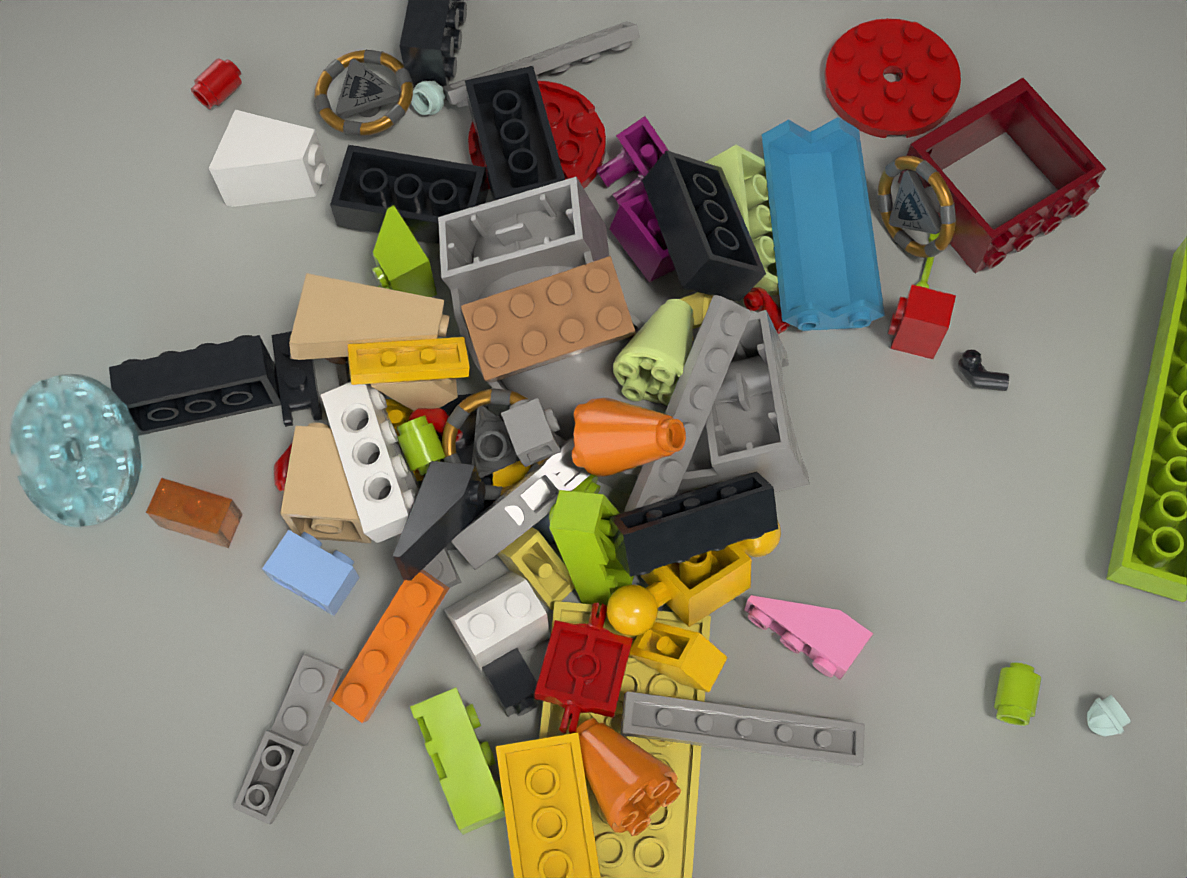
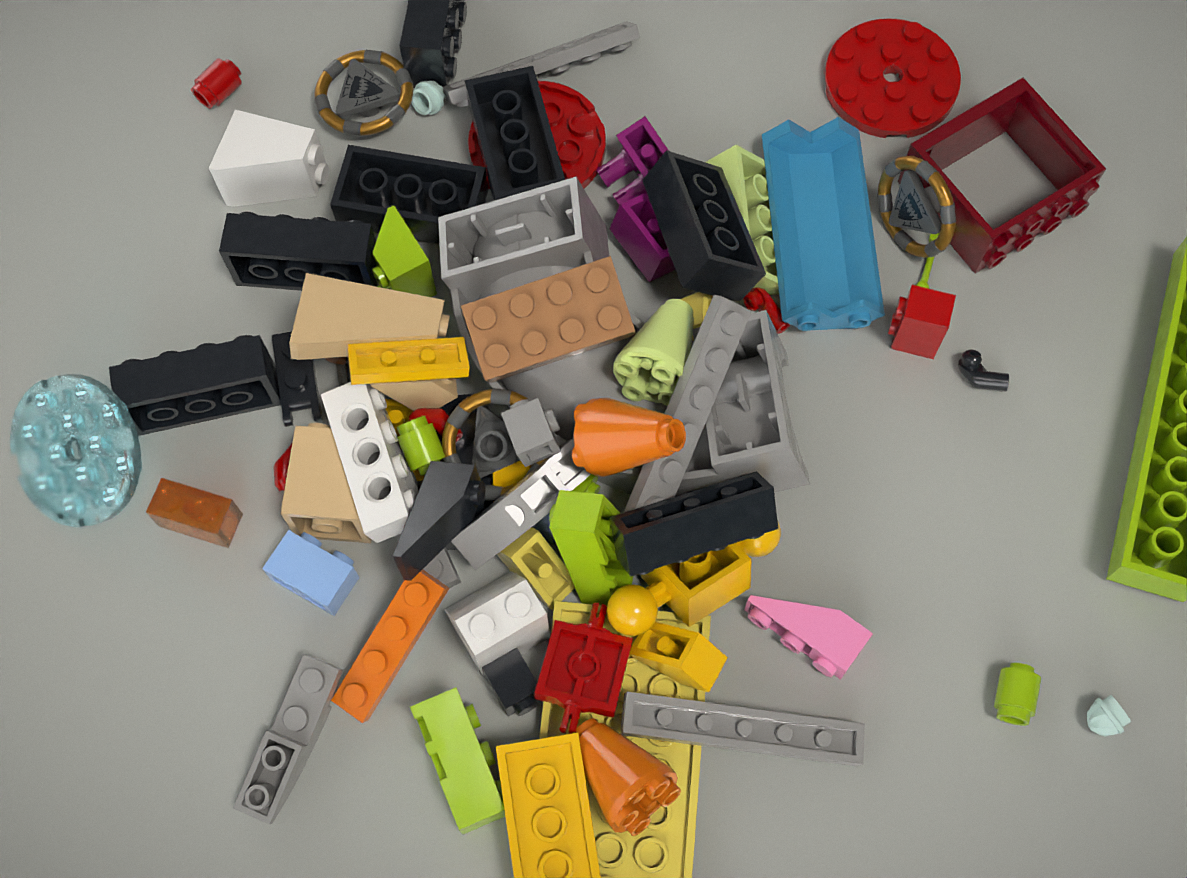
none -> black brick [219,212,378,291]

